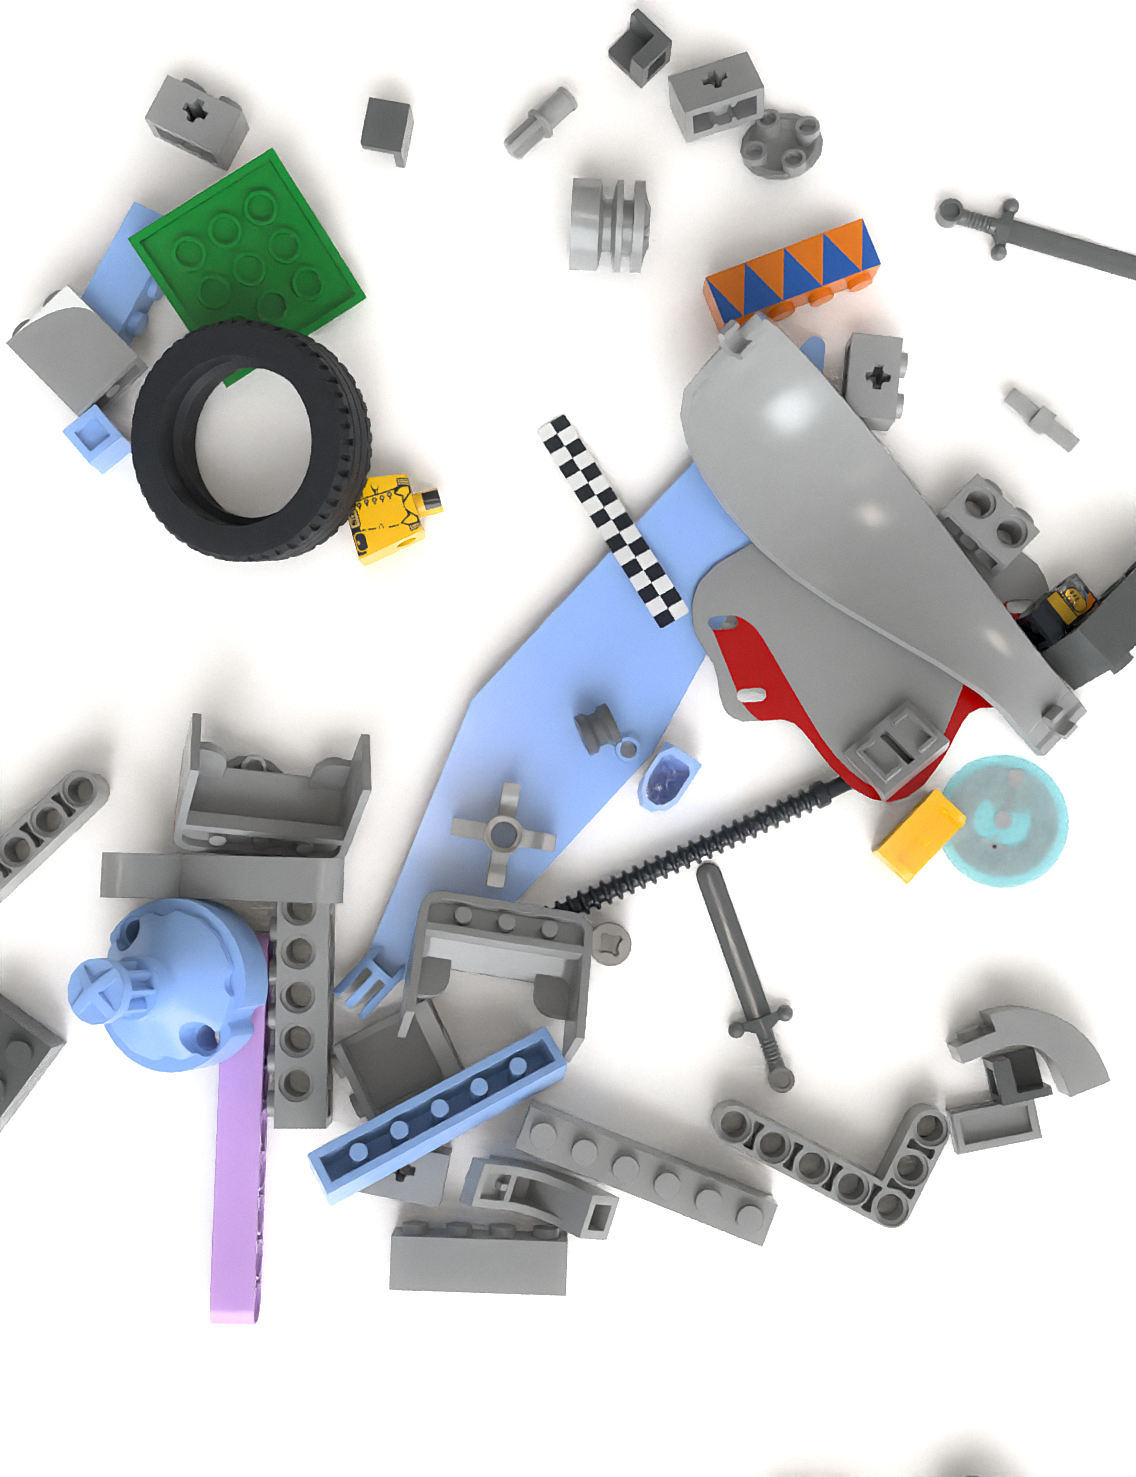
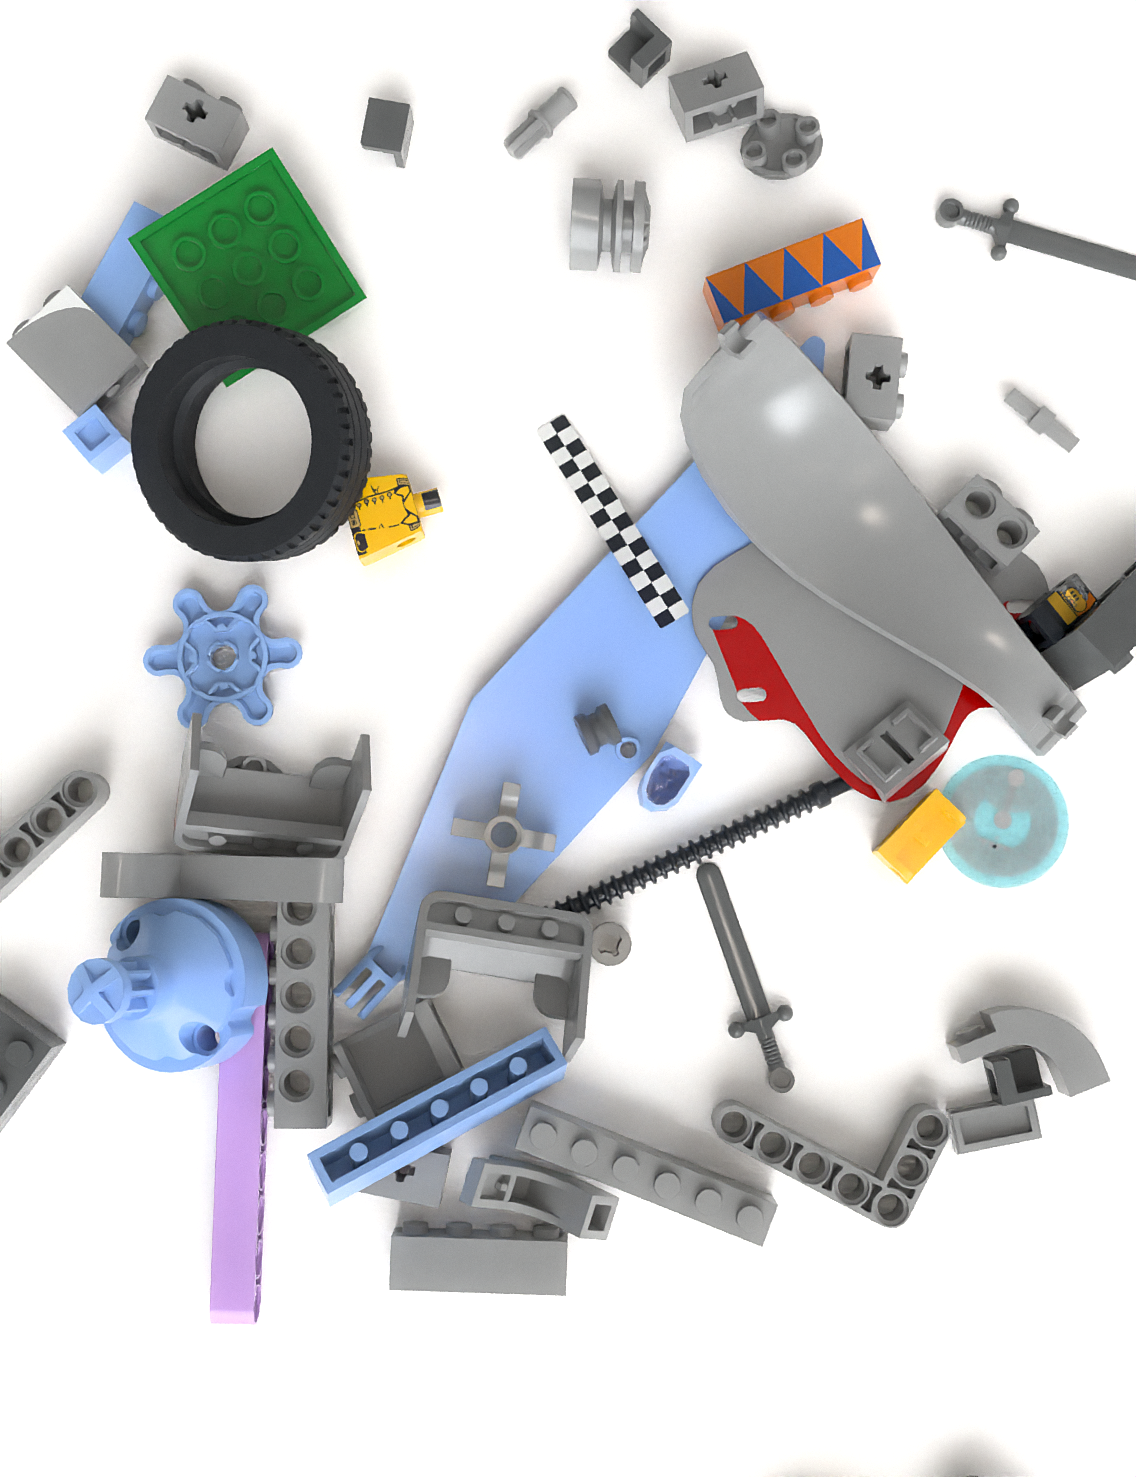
none -> light blue plate [143,584,303,729]

